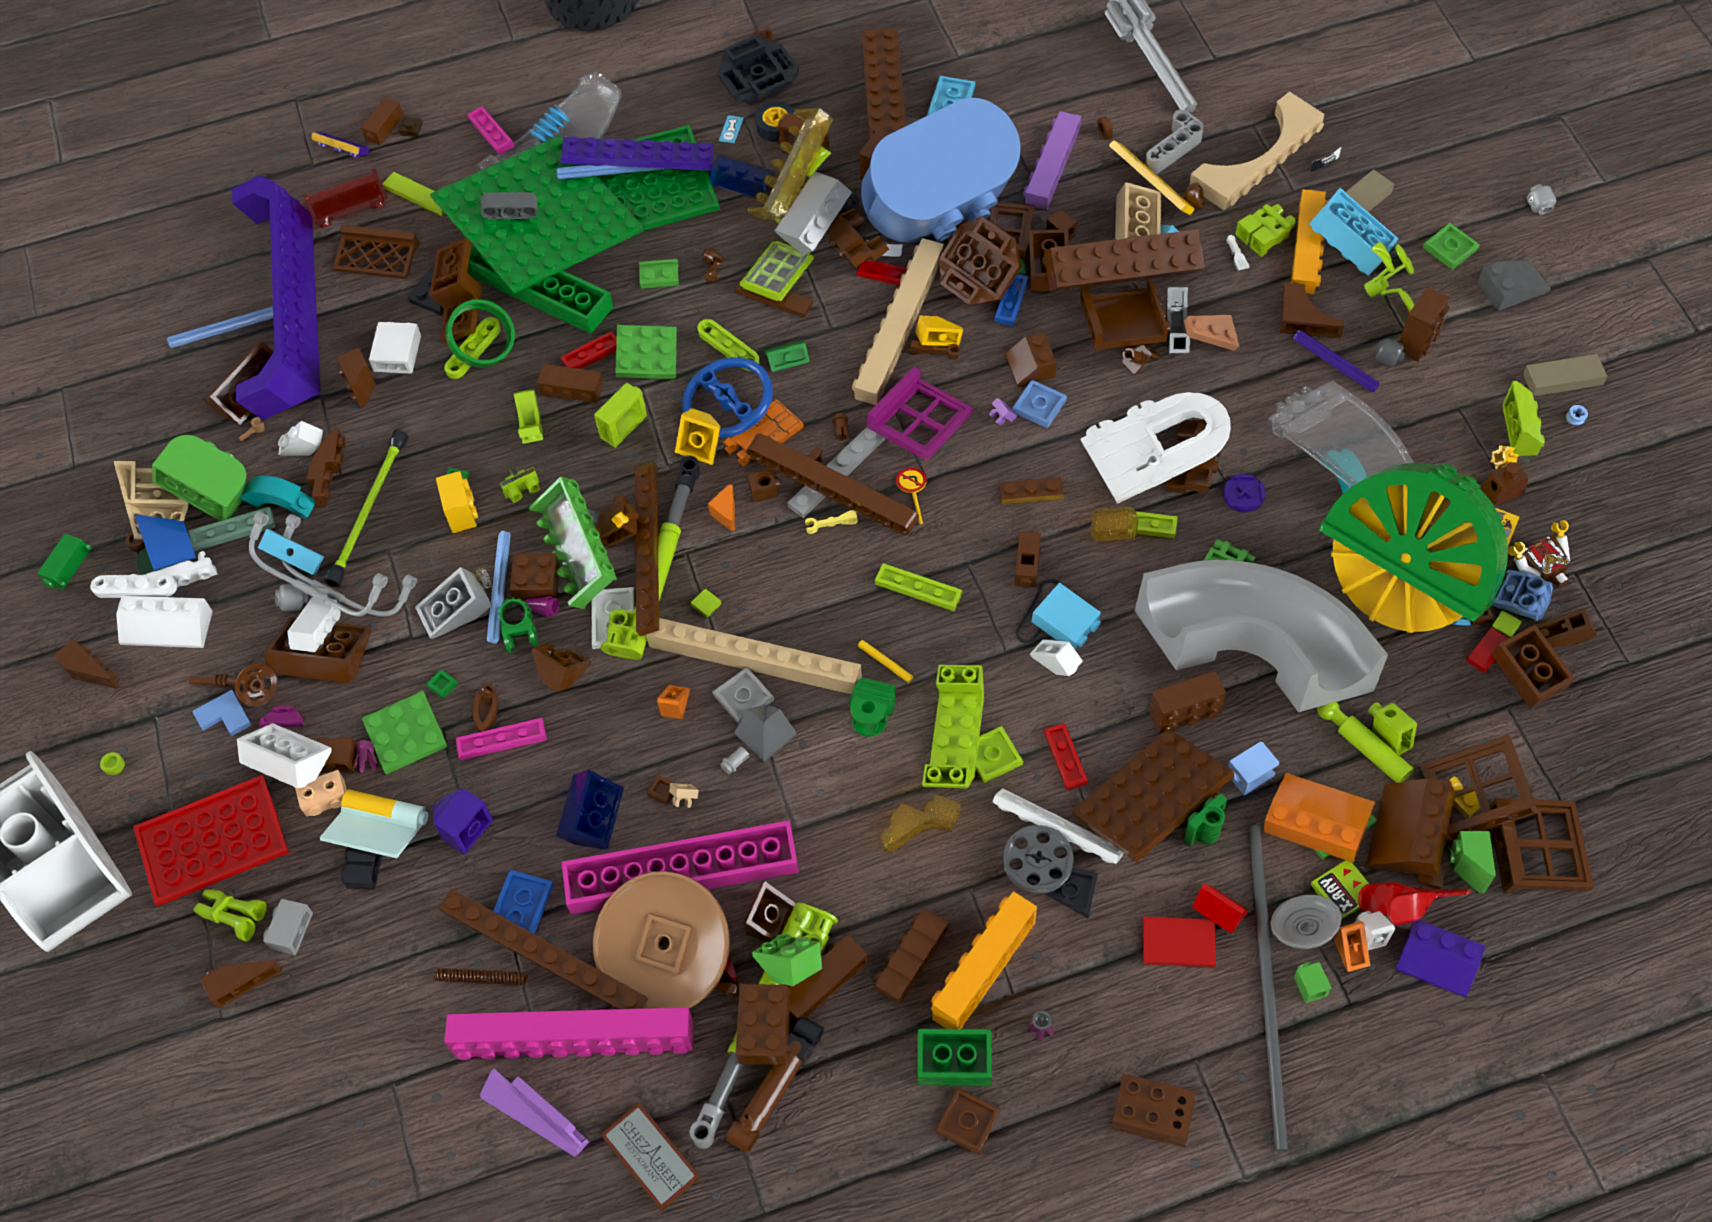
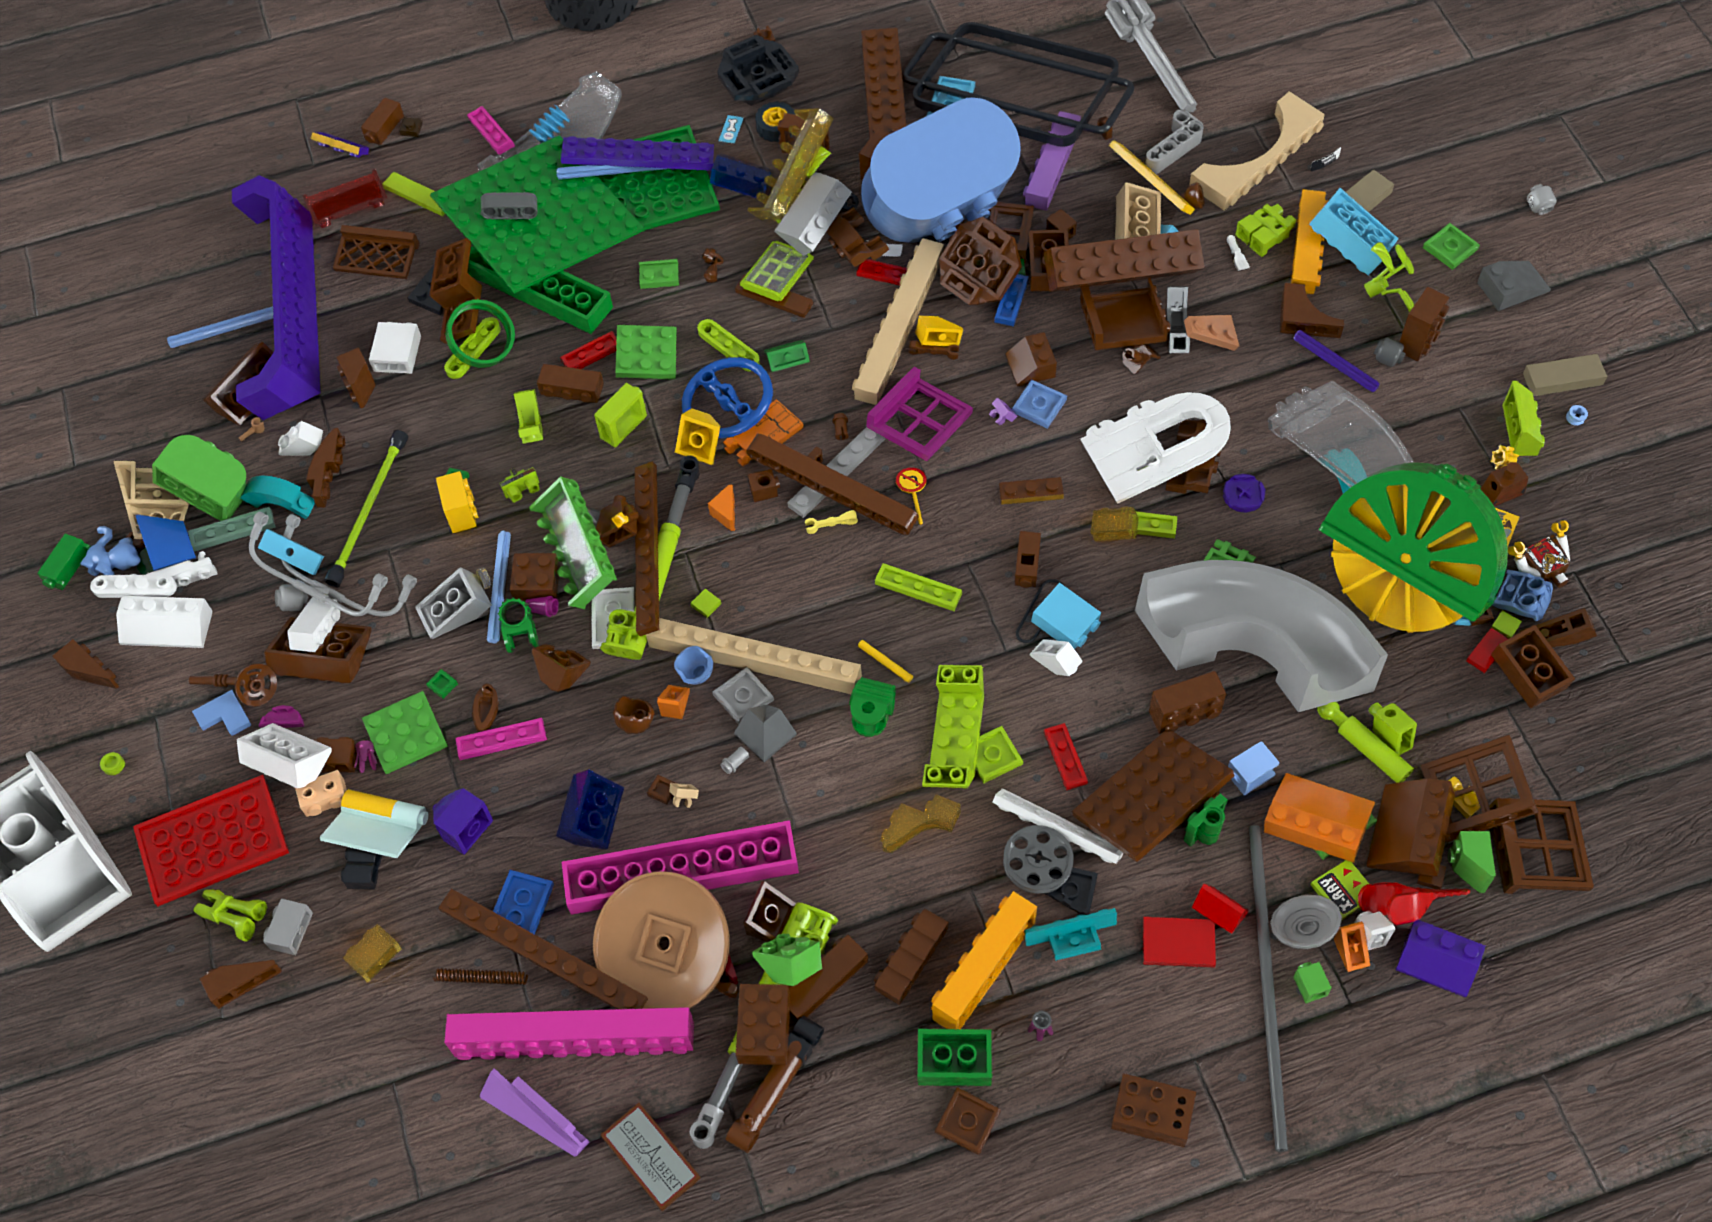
none -> medium blue animal [80,526,141,576]
none -> clear yellow brick [343,924,402,983]
none -> reddish brown hair [613,696,654,734]
none -> medium blue helmet [674,646,713,685]
none -> black bar [902,22,1135,147]
none -> teal bracket [1024,908,1117,961]

